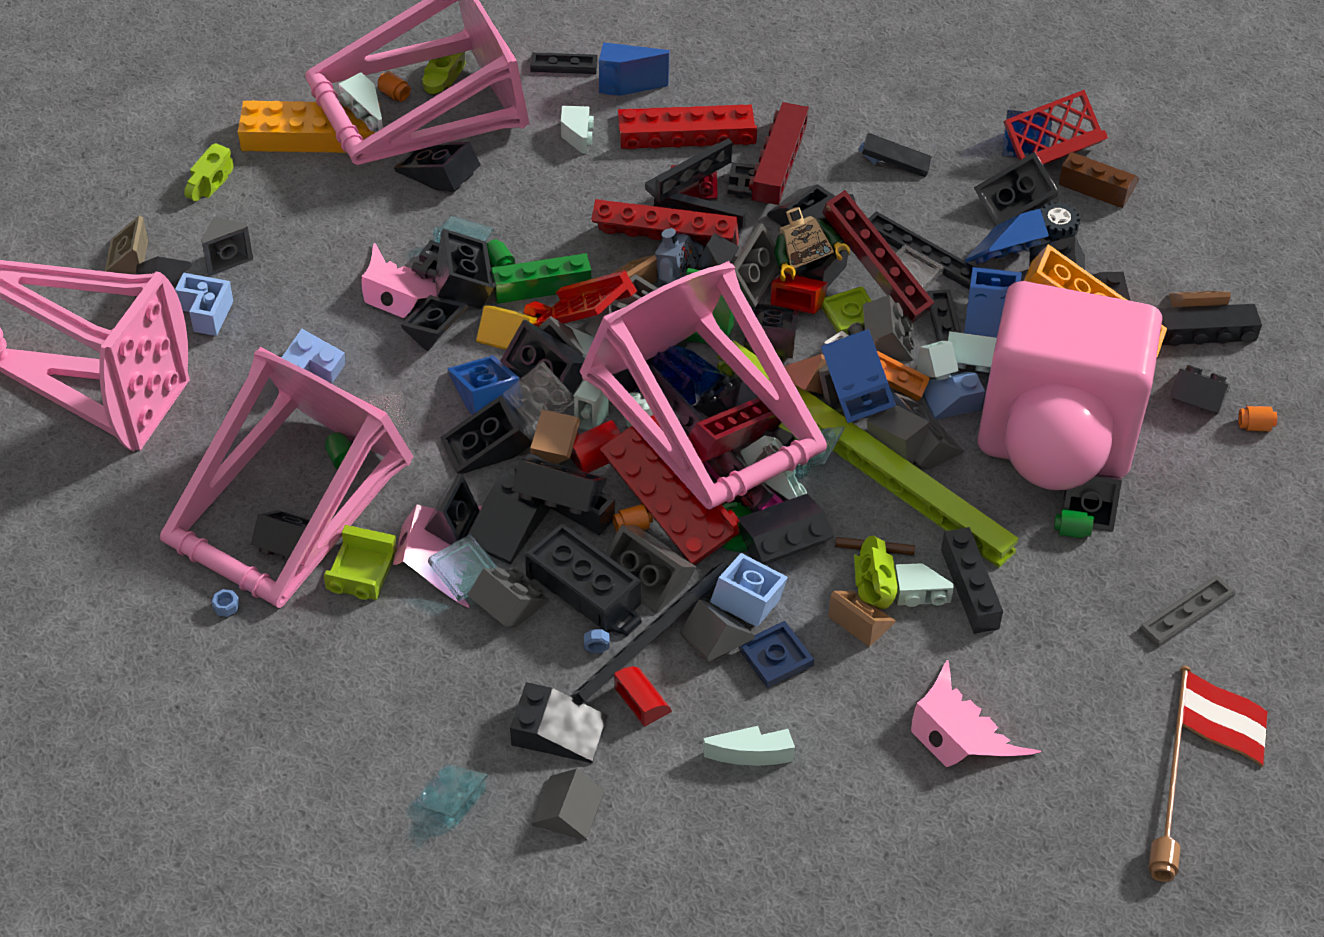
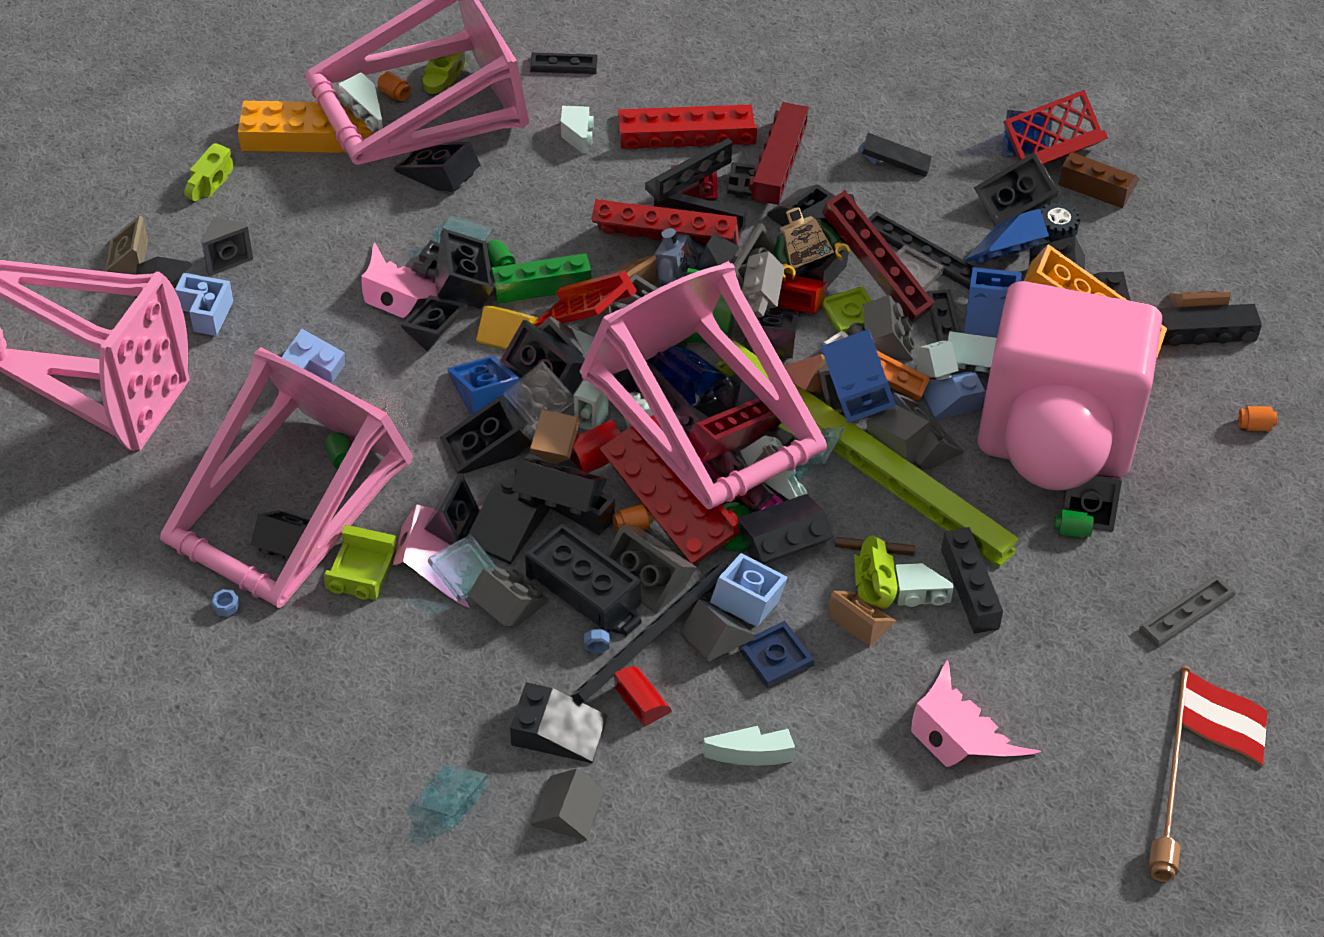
red tile [523,301,551,317] -> none
blue slope [599,42,670,96] -> none
black slope [1170,365,1231,413] -> none
none -> light grey hinge [742,251,784,318]

